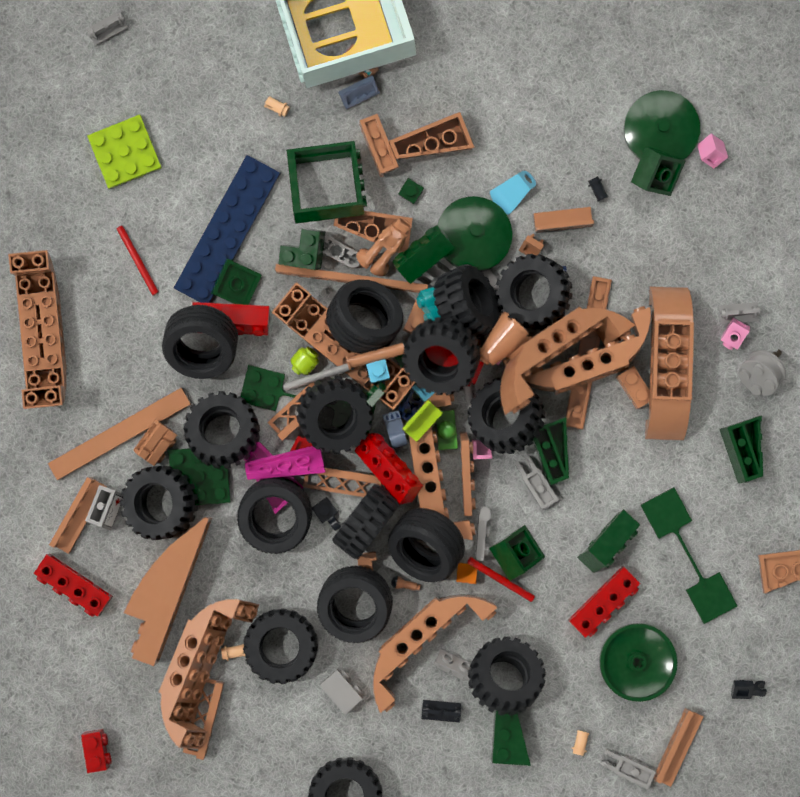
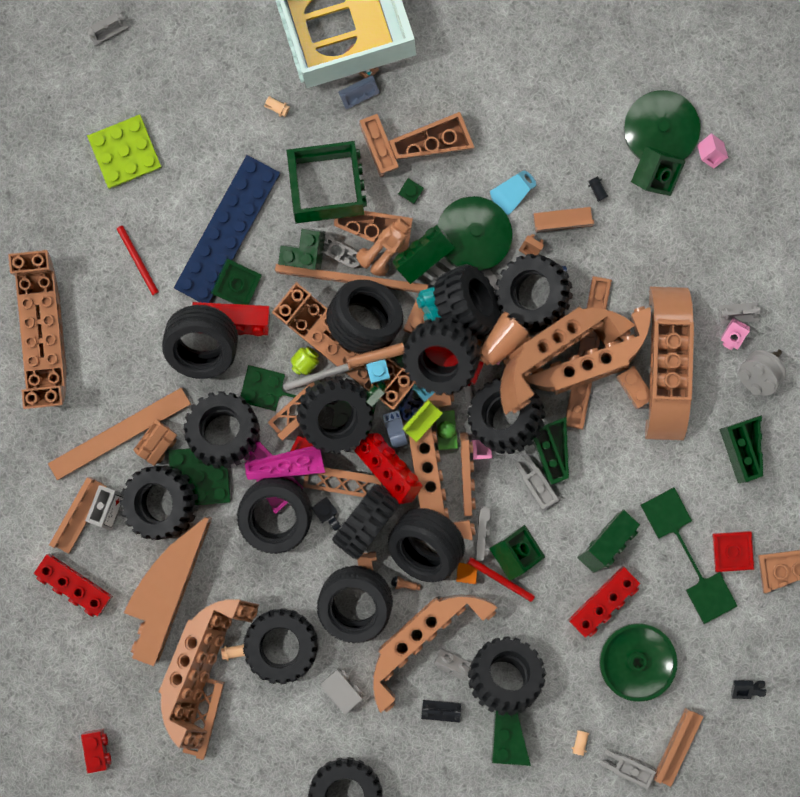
none -> red tile [712,531,754,572]

